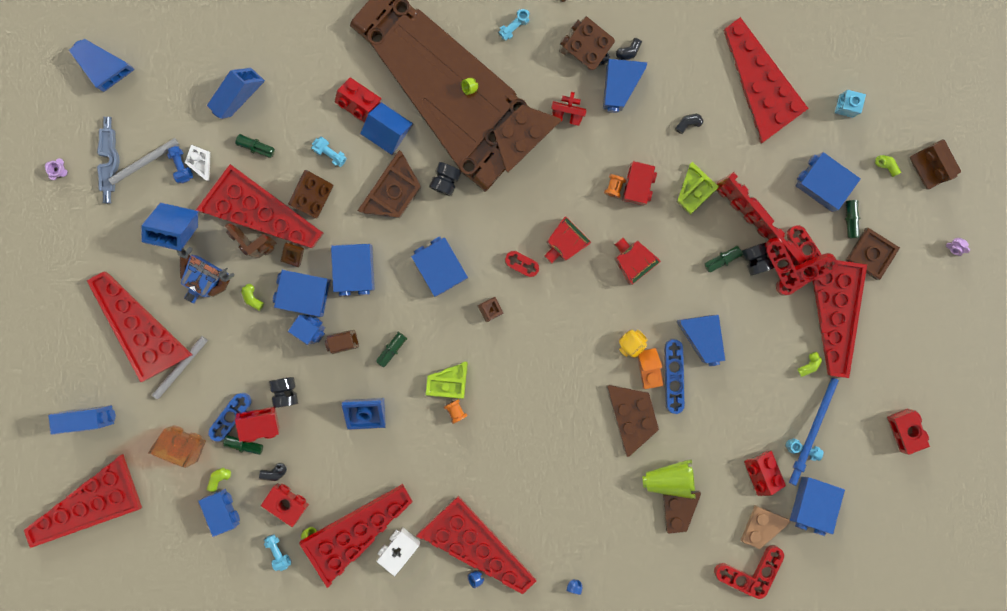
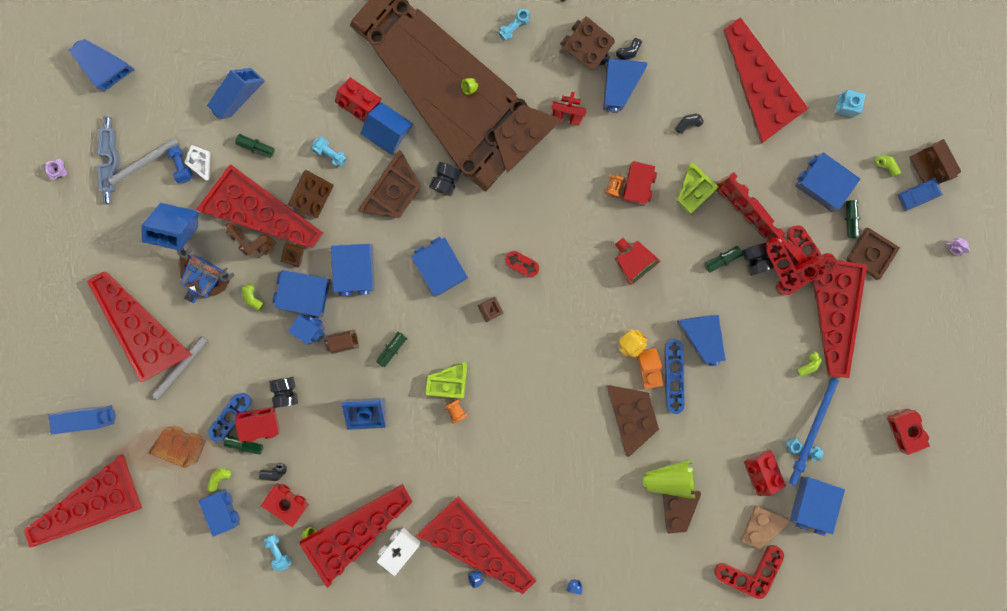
red torso [544,216,591,263] -> none
none -> blue tile [897,178,943,211]

